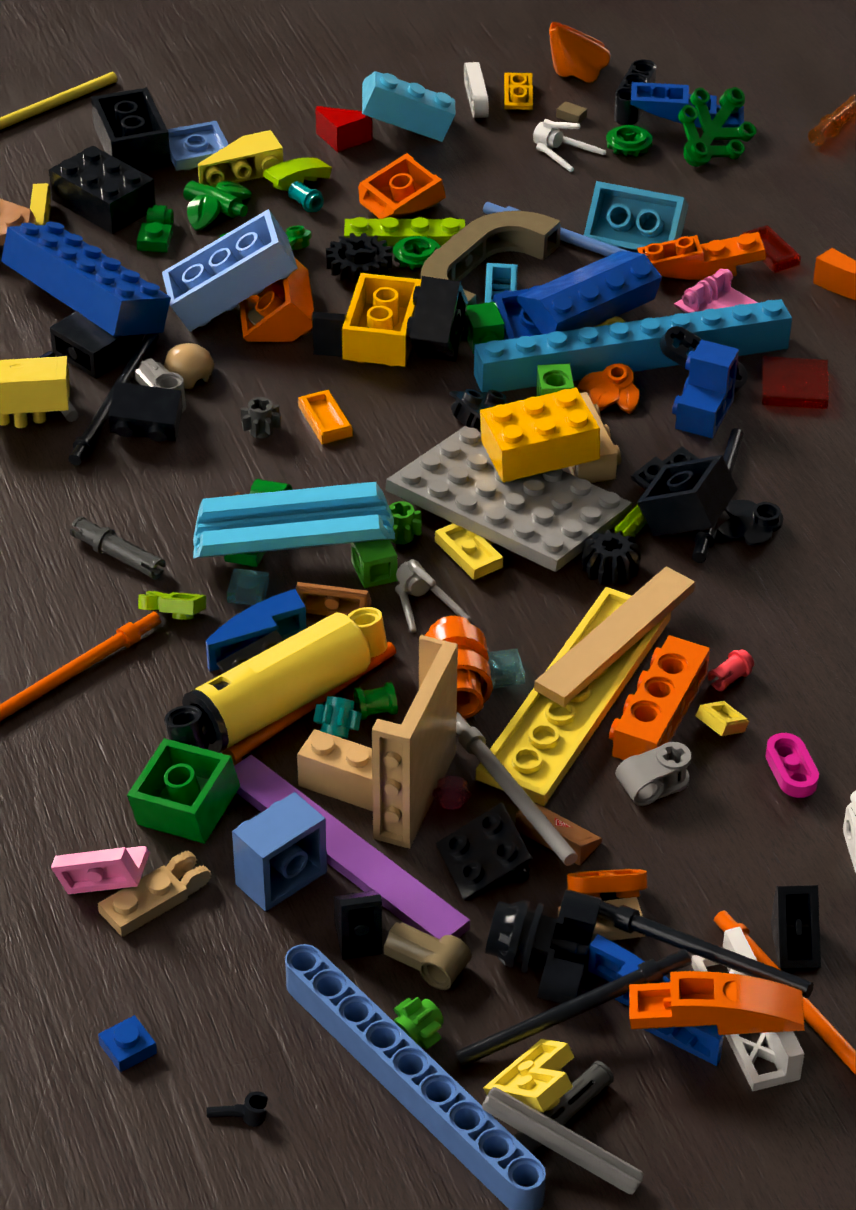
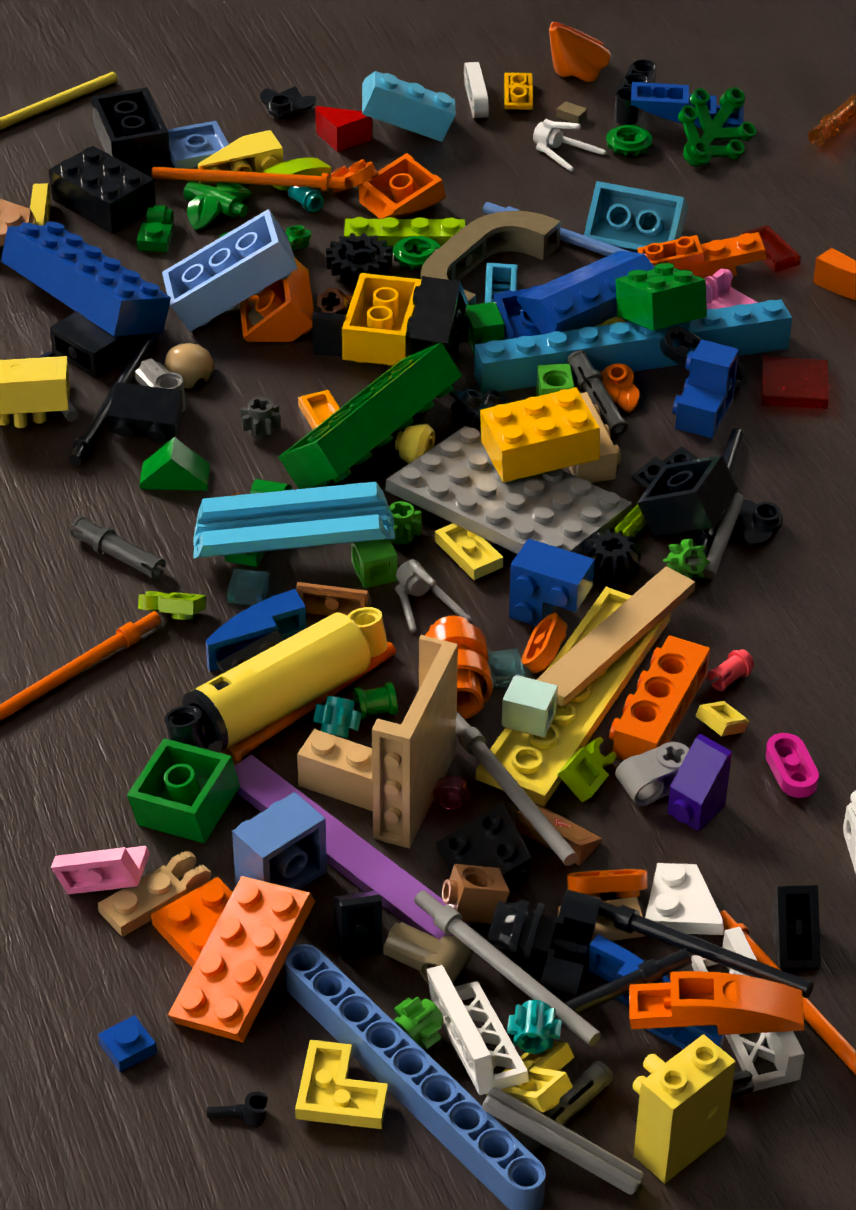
none -> green slope [139,437,210,491]
none -> orange plate [151,877,233,968]
none -> orange bar [152,167,347,191]
none -> orange plate [168,876,315,1042]
none -> black plate [260,86,316,119]
none -> green brick [278,342,462,489]
none -> light yellow plate [295,1040,388,1129]
none -> reddish brown piece [317,288,353,315]
none -> orange plate [330,159,378,193]
none -> light yellow cone [395,424,435,464]
none -> light grey bar [414,890,601,1047]
none -> white fence [427,965,529,1095]
none -> medium nougat brick [442,864,510,924]
none -> light aqua panel [502,675,558,738]
none -> teal gear [507,1000,562,1054]
none -> blue brick [509,538,595,626]
none -> orange plate [521,613,568,674]
none -> lime plate [557,737,617,802]
none -> dark grey pin [567,350,628,436]
none -> green brick [615,263,707,331]
none -> light yellow piece [633,1034,755,1184]
none -> white wing [645,863,724,935]
none -> bright green gear [663,539,710,580]
none -> dark purple slope [667,734,732,831]
none -> light grey bar [702,493,744,579]

